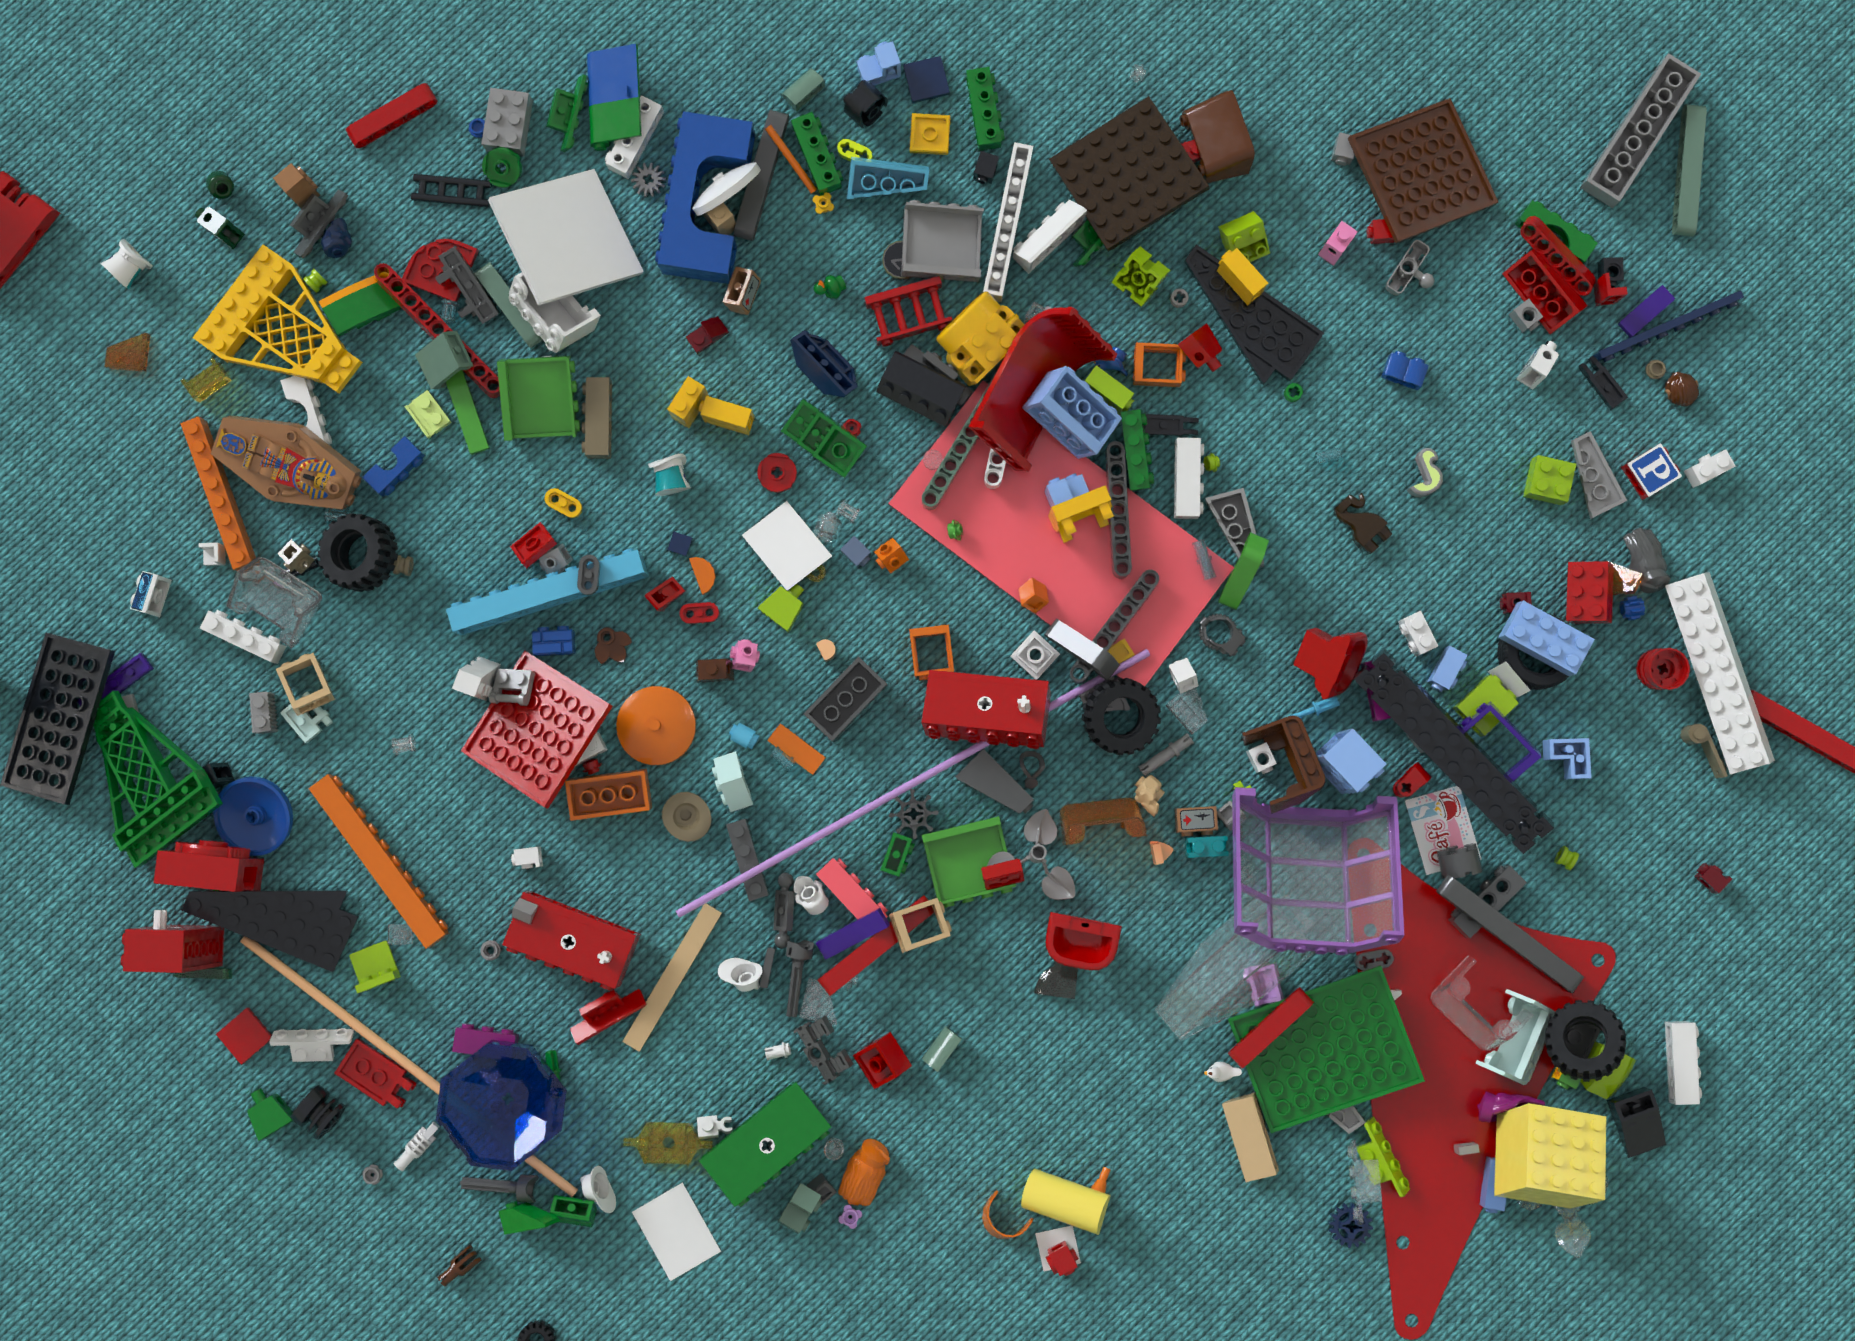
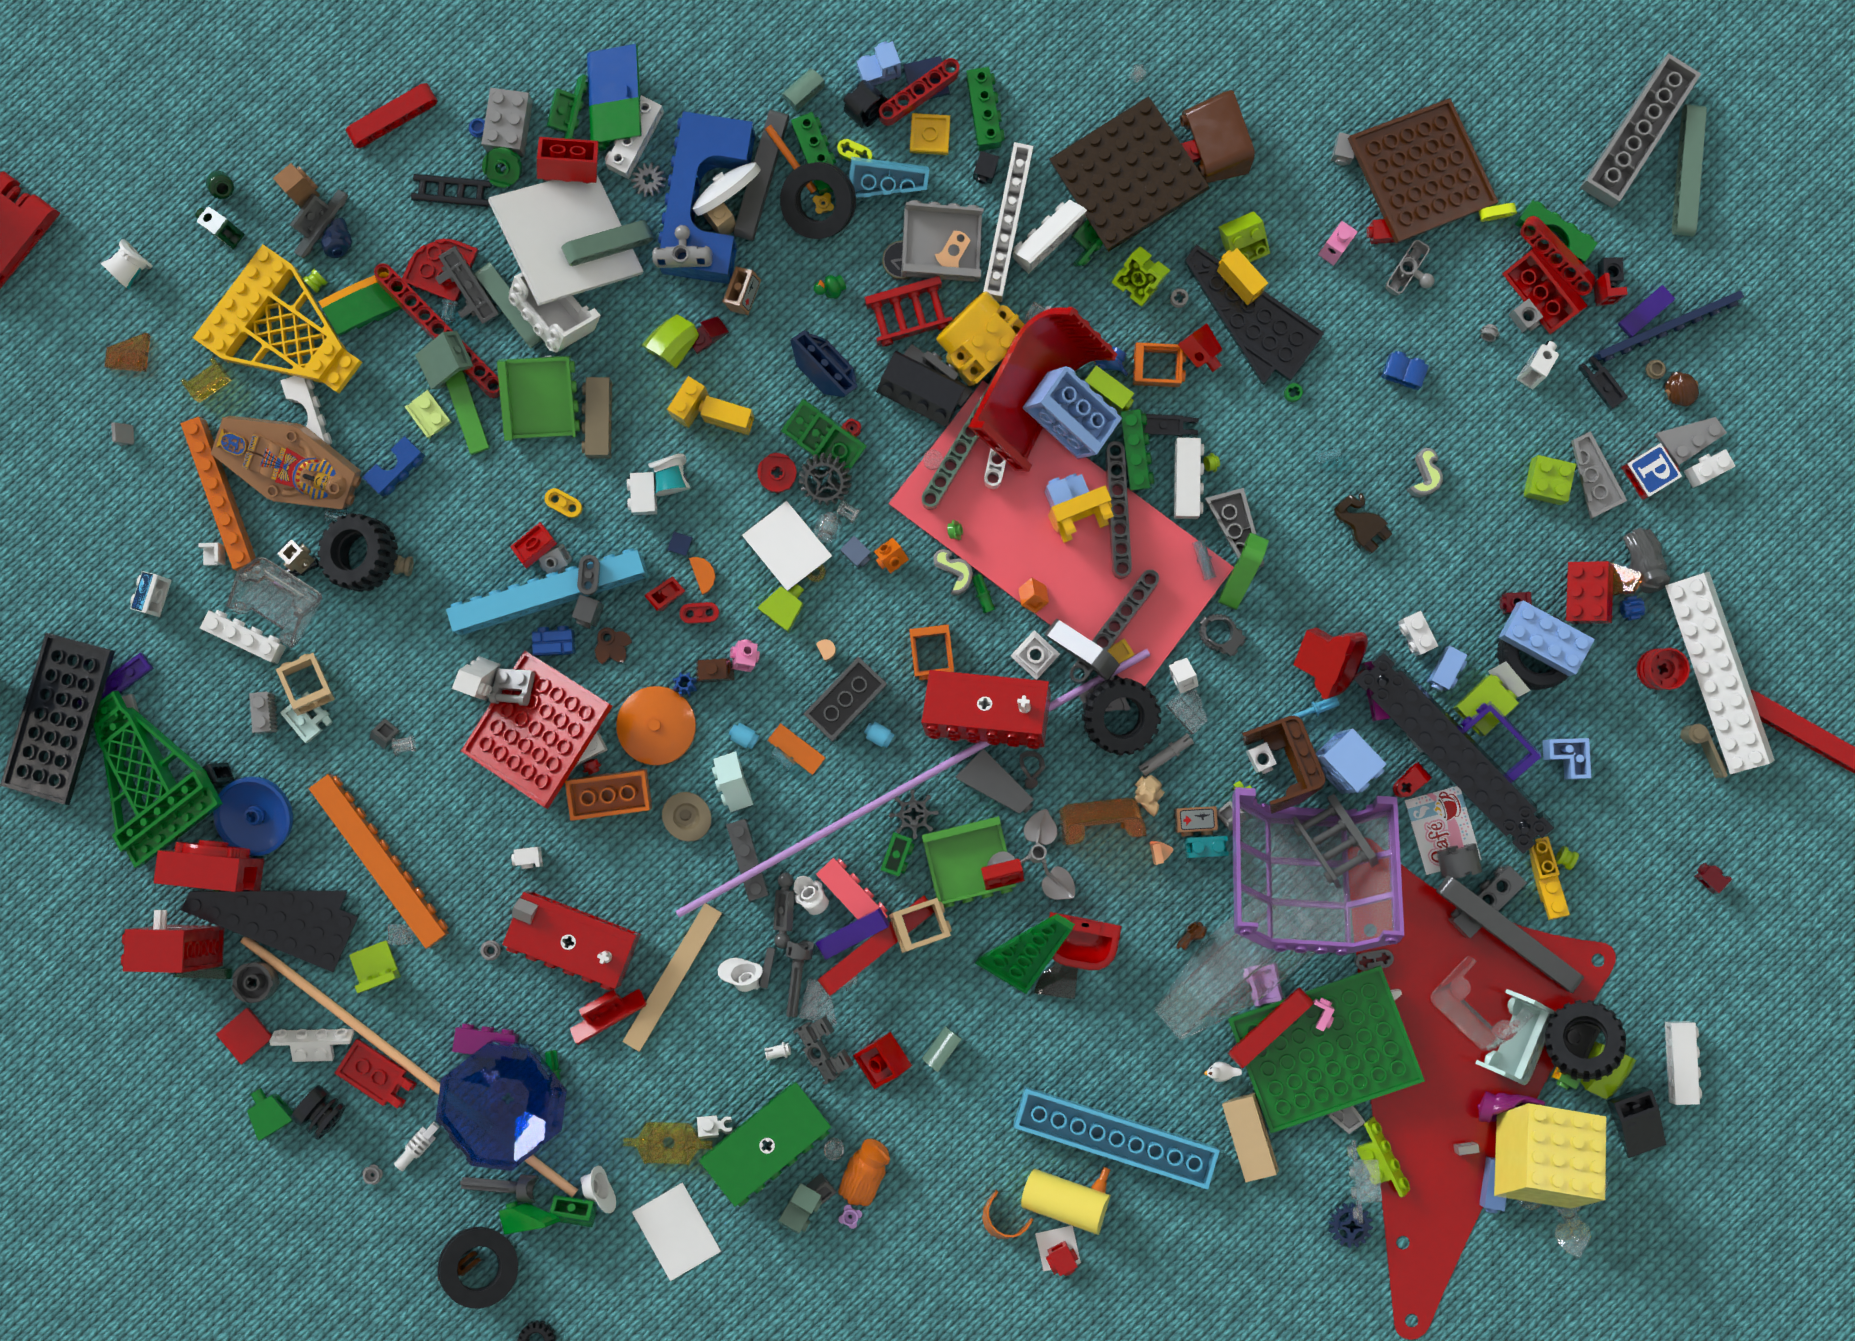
none -> light grey slope [111,422,134,446]
none -> dark grey brick [232,961,280,1003]
none -> dark grey slope [370,718,400,749]
none -> black tyre [438,1227,518,1309]
none -> red brick [537,137,598,183]
none -> sand green beam [561,220,654,266]
none -> dark grey brick [572,595,604,629]
none -> white brick [627,472,657,515]
none -> lime slope [642,314,699,369]
none -> light grey piece [652,225,712,268]
none -> blue gear [673,672,697,697]
none -> black tyre [780,162,856,239]
none -> dark grey gear [799,452,852,506]
none -> medium azure brick [864,721,895,748]
none -> red beam [879,58,960,126]
none -> animal [933,549,973,596]
none -> light nougat piece [935,231,971,268]
none -> green axle [972,574,995,614]
none -> green wing [975,914,1075,994]
none -> medium azure brick [1013,1086,1220,1190]
none -> reddish brown plate [1176,922,1207,950]
none -> dark grey fence [1292,794,1379,888]
none -> bright pink bracket [1314,997,1334,1032]
none -> neon yellow beam [1479,203,1517,222]
none -> light grey plate [1480,324,1500,342]
none -> yellow slope [1529,836,1570,920]
none -> light grey wing [1654,417,1727,466]

